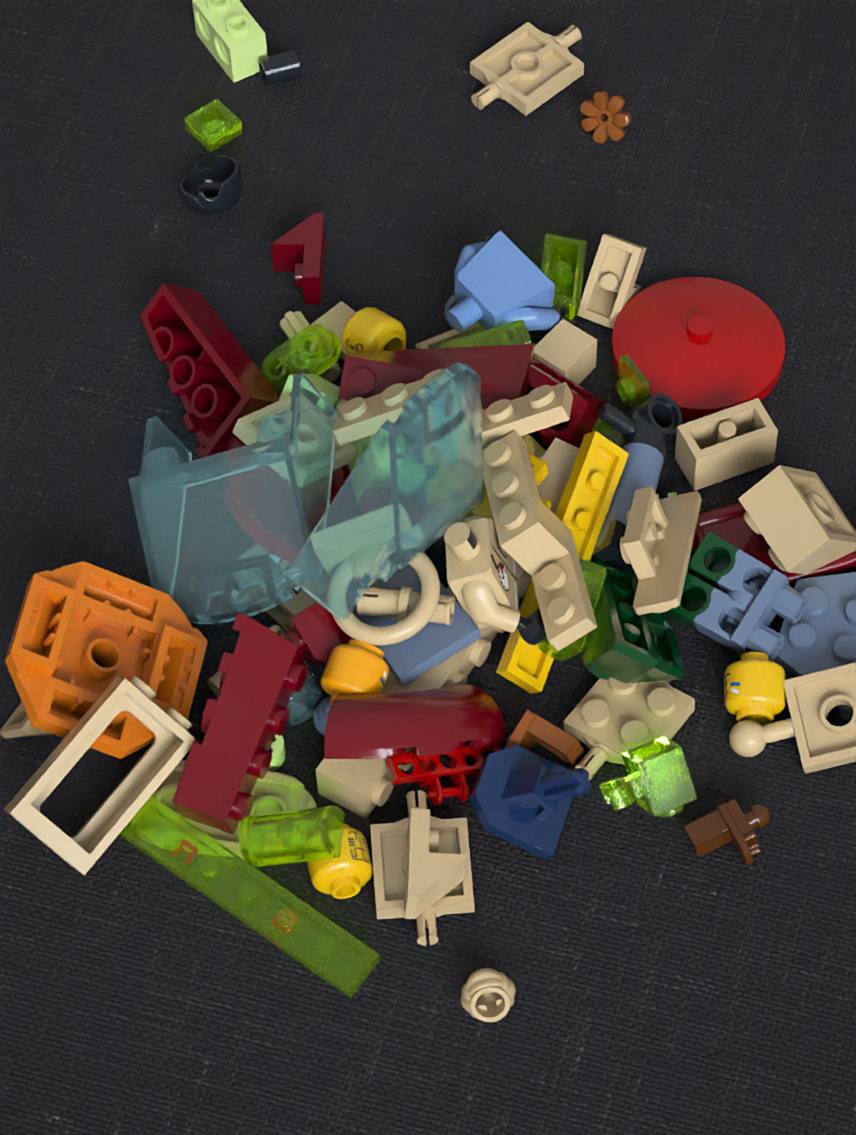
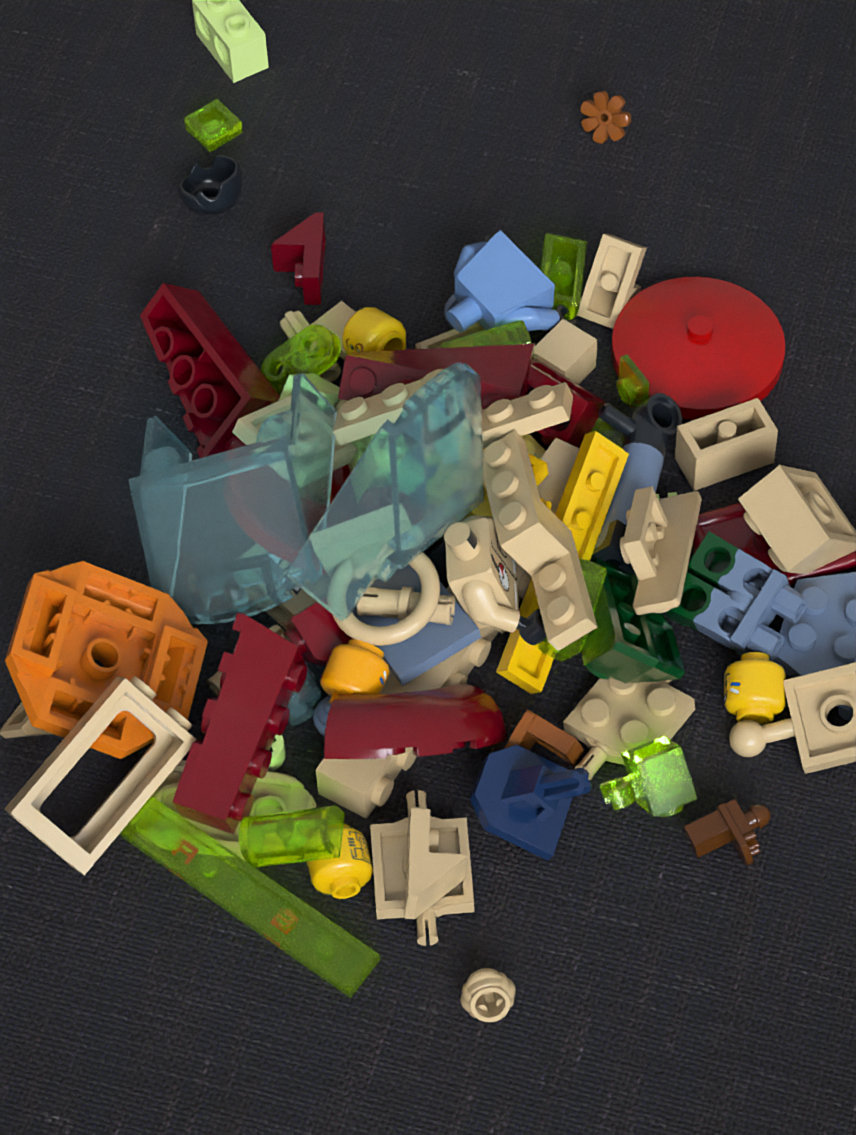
black hinge [258,49,301,86] -> none
red piece [385,743,501,806] -> none
tan plate [470,22,584,116] -> none

